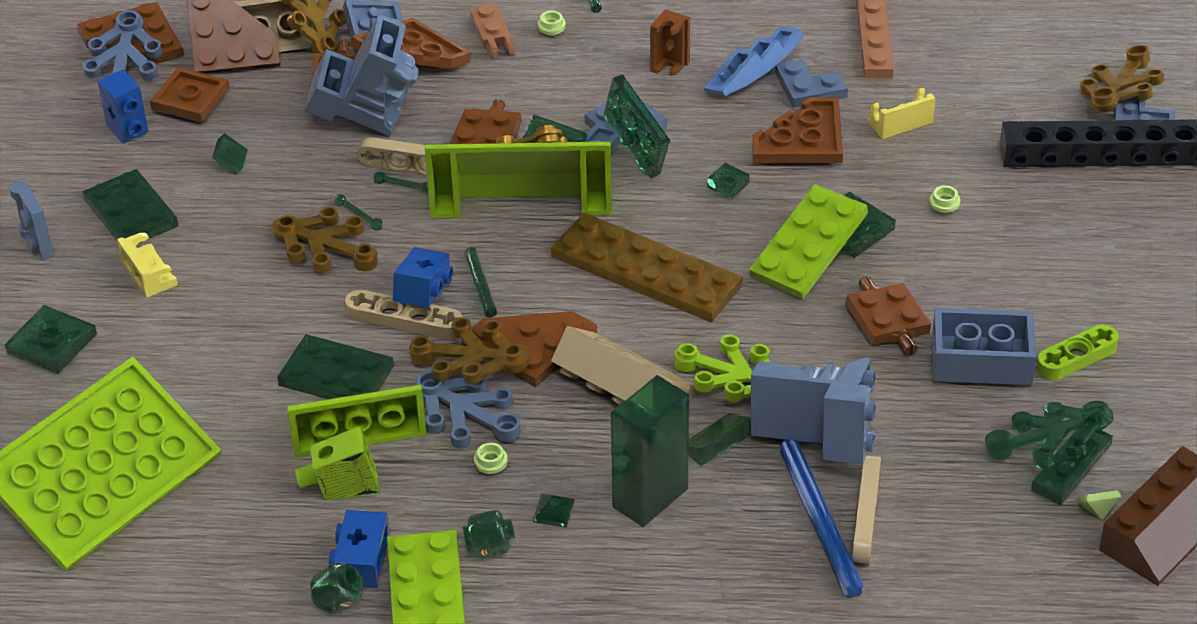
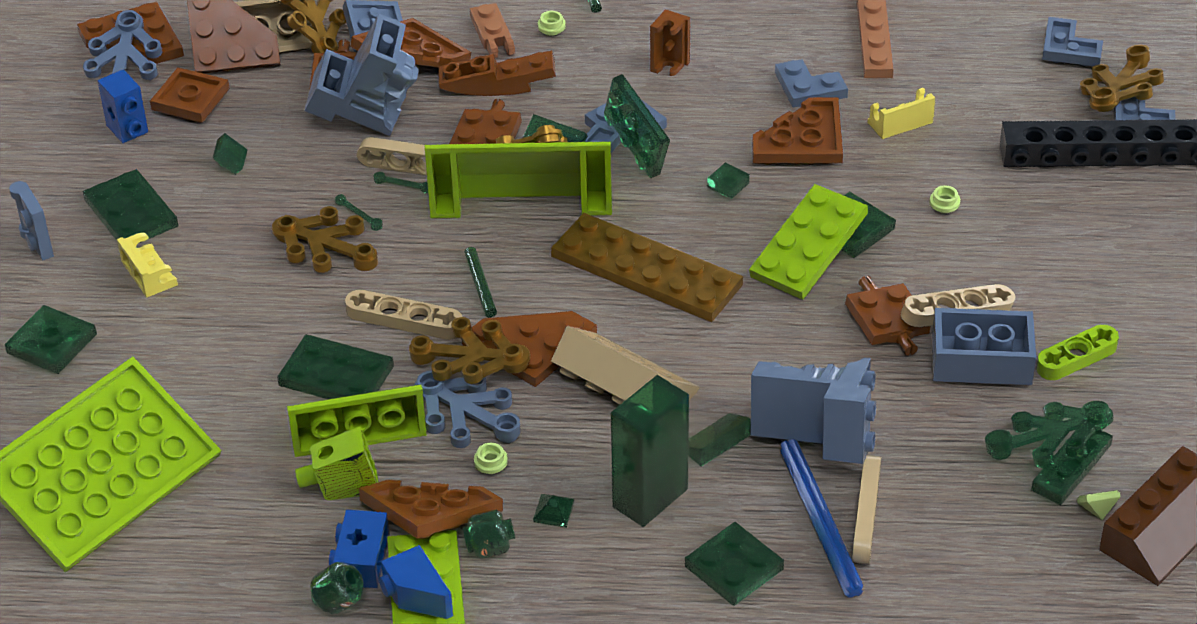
blue brick [393,247,453,308] -> none
lime plant [674,335,770,402] -> none
medium blue slope [704,26,804,96] -> none
none -> dark orange plate [359,480,503,539]
none -> blue slope [379,545,453,619]
none -> dark orange slope [439,50,556,96]
none -> clear green plate [685,522,784,606]
none -> tan beam [901,284,1016,327]
none -> sand blue plate [1042,17,1103,66]

